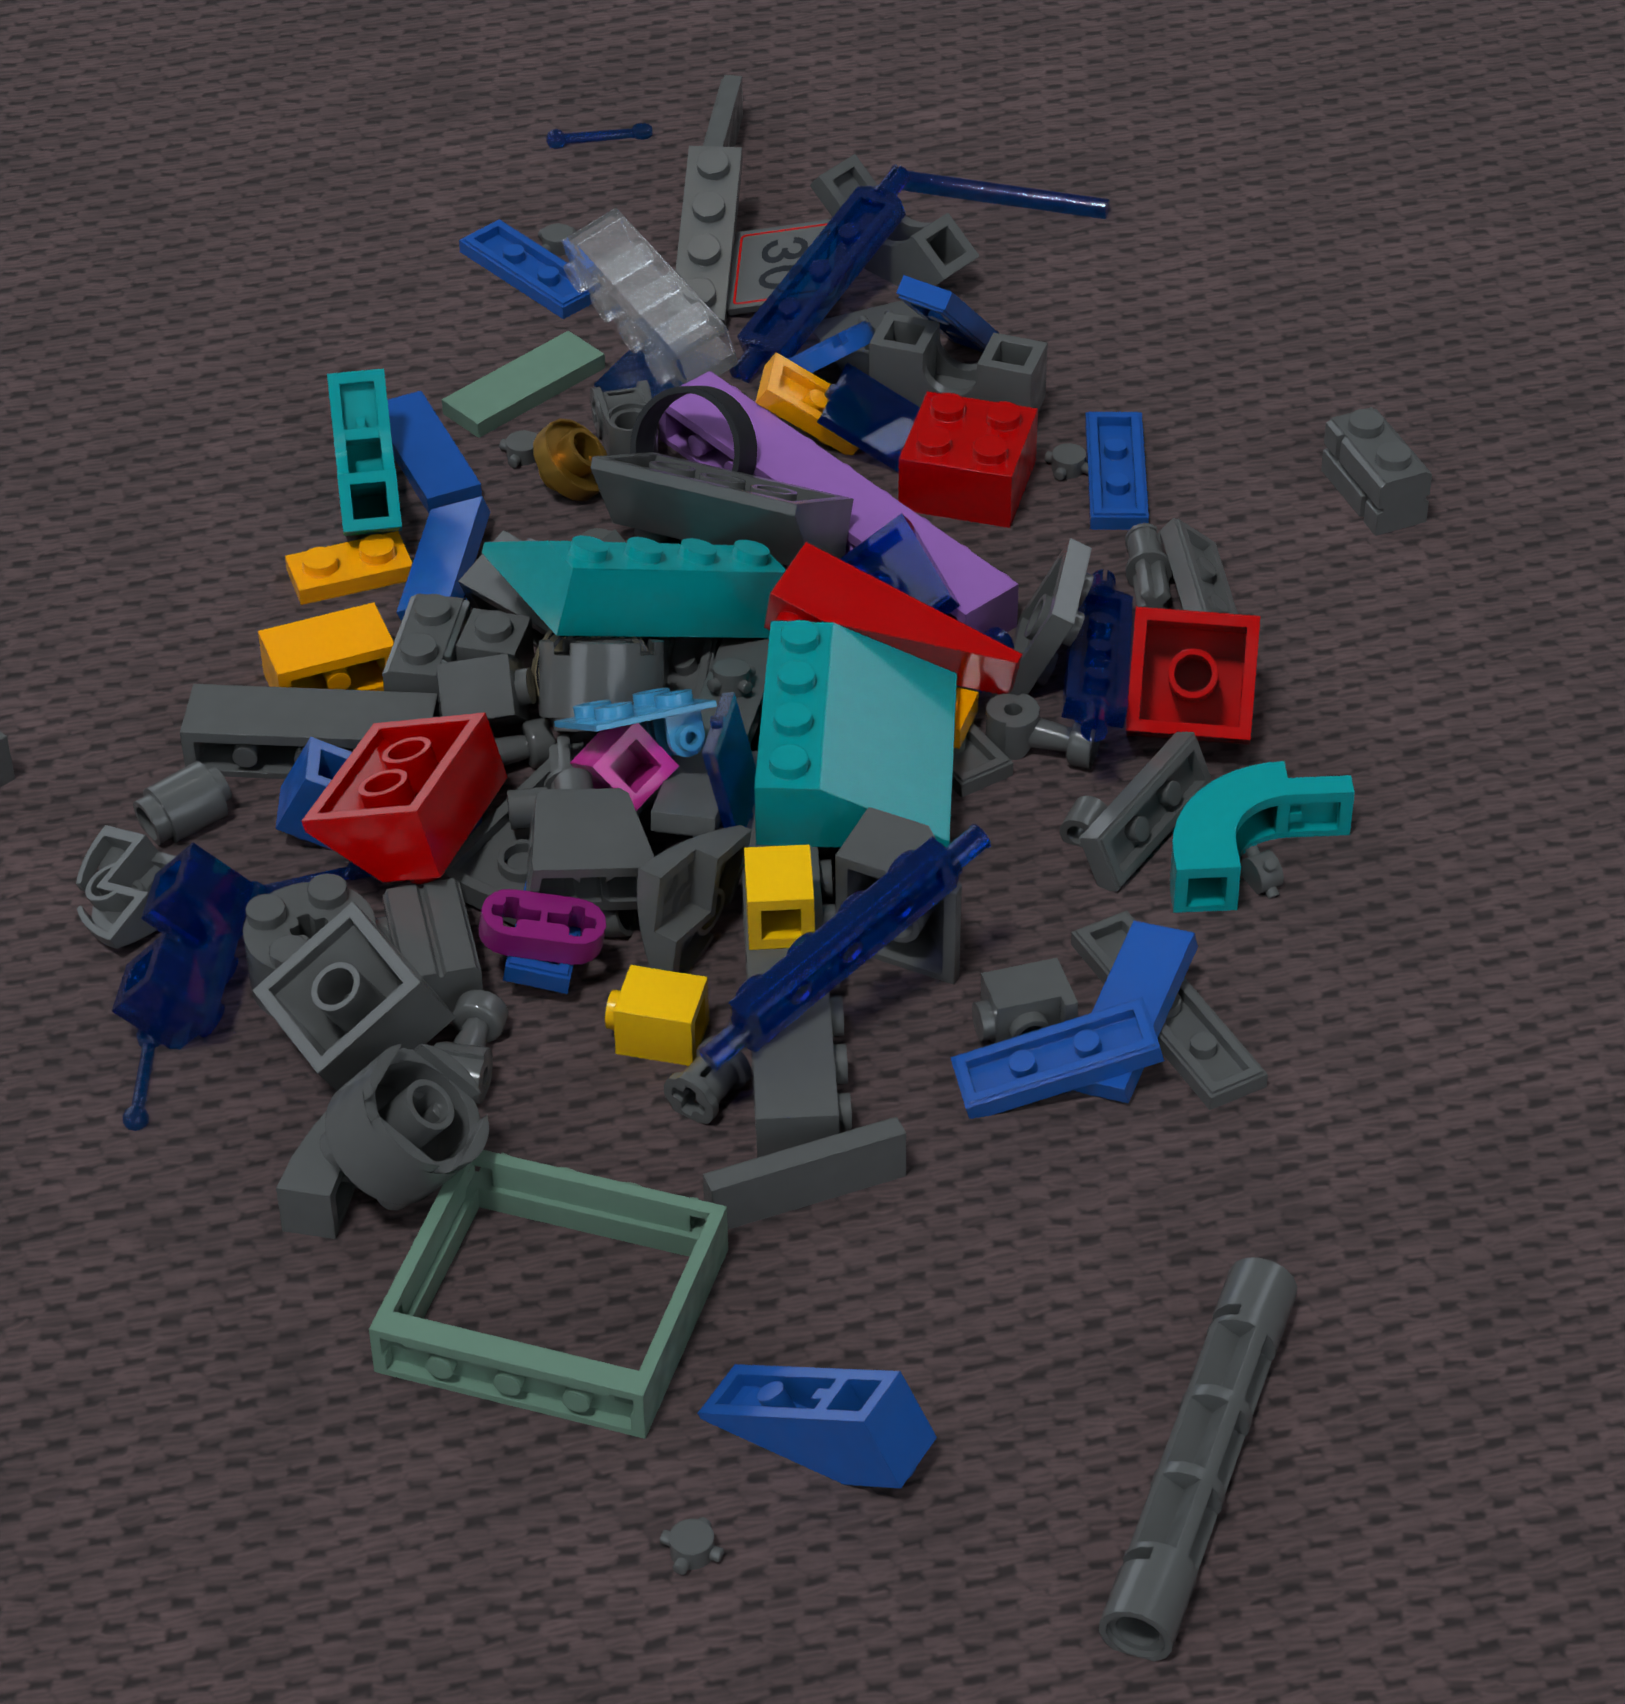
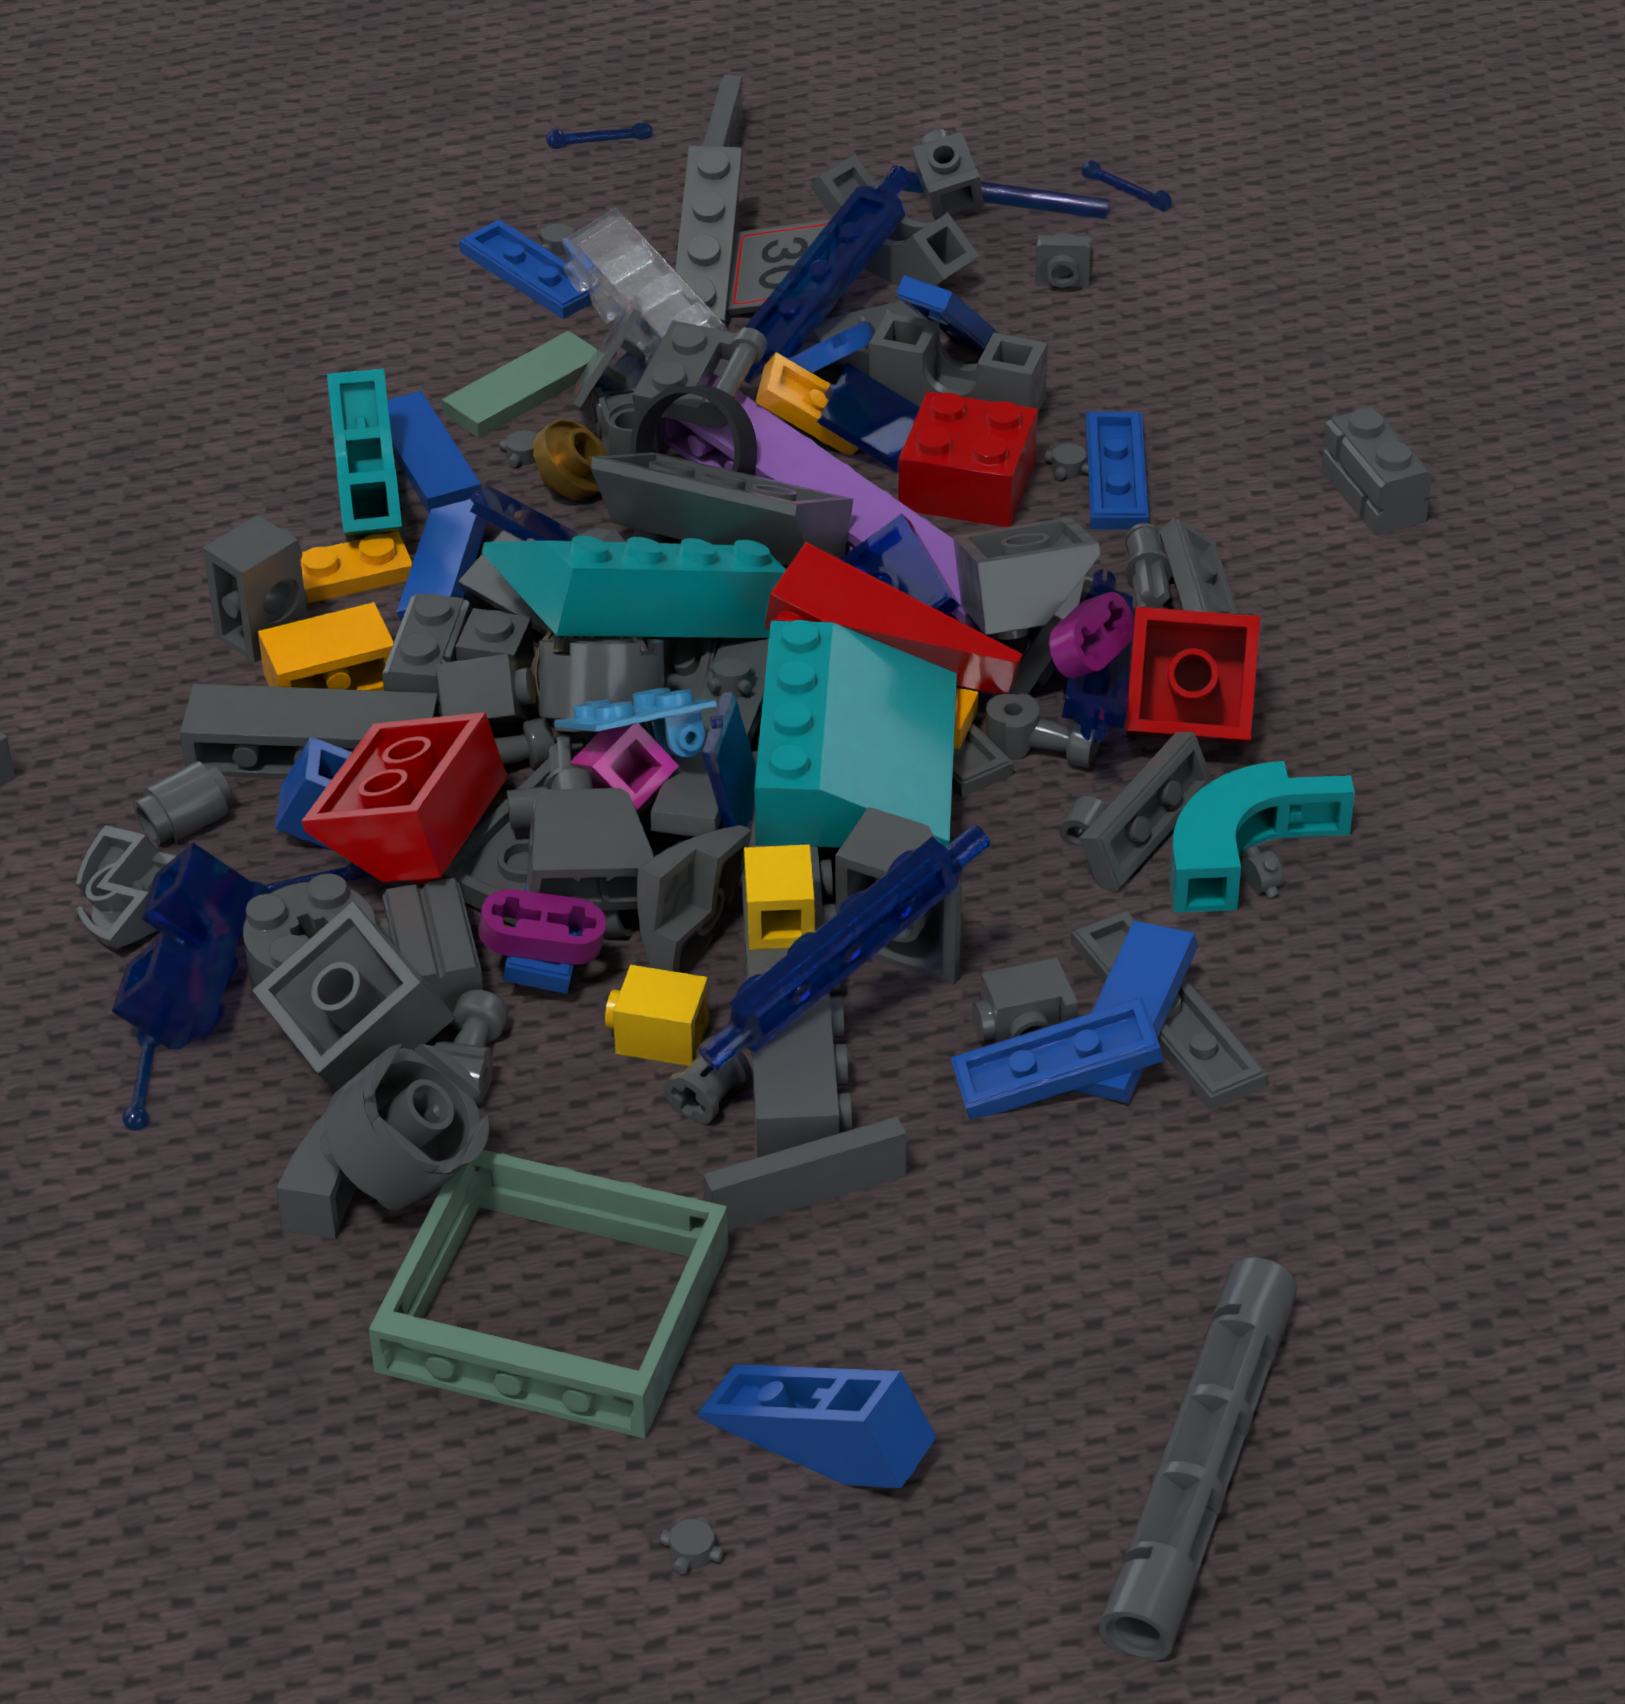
none -> dark grey brick [203,514,308,663]
none -> clear blue piece [470,485,577,541]
none -> dark grey piece [573,294,643,408]
none -> dark grey plate [632,320,768,428]
none -> dark grey brick [912,129,984,218]
none -> dark grey slope [953,517,1100,640]
none -> dark grey bracket [1035,233,1091,288]
none -> magenta beam [1049,592,1134,679]
none -> clear blue hinge [1081,160,1172,212]

